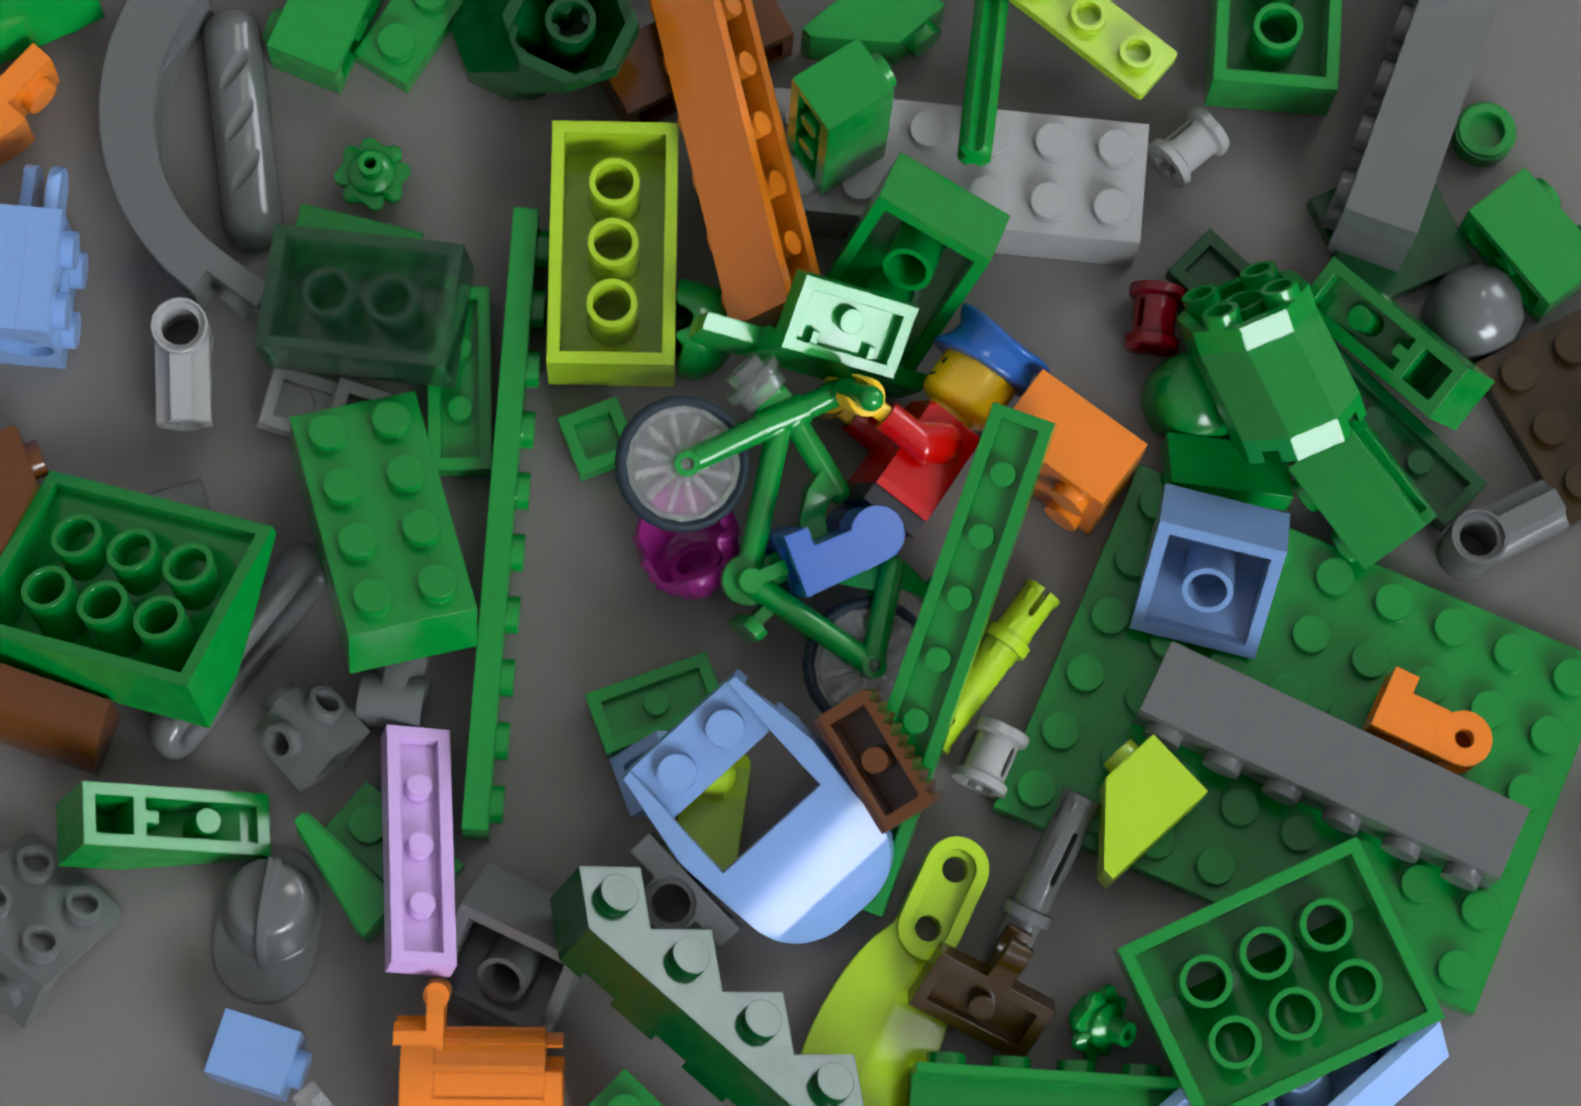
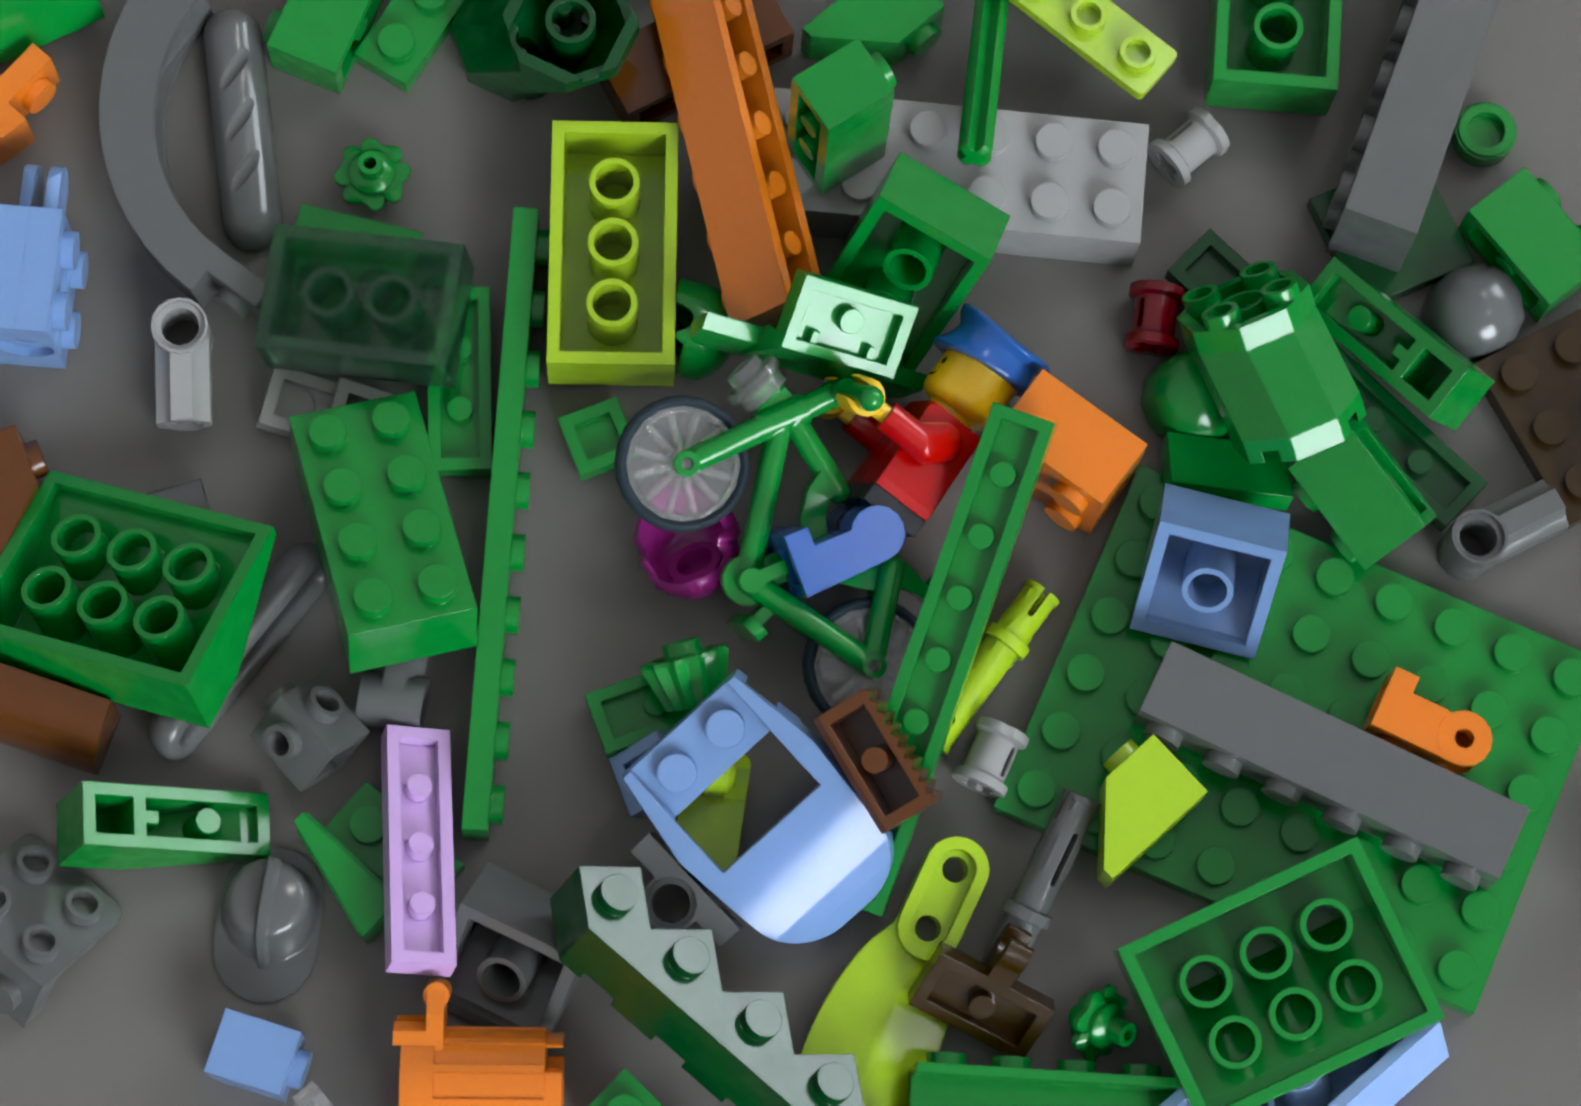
none -> green piece [640,636,729,713]

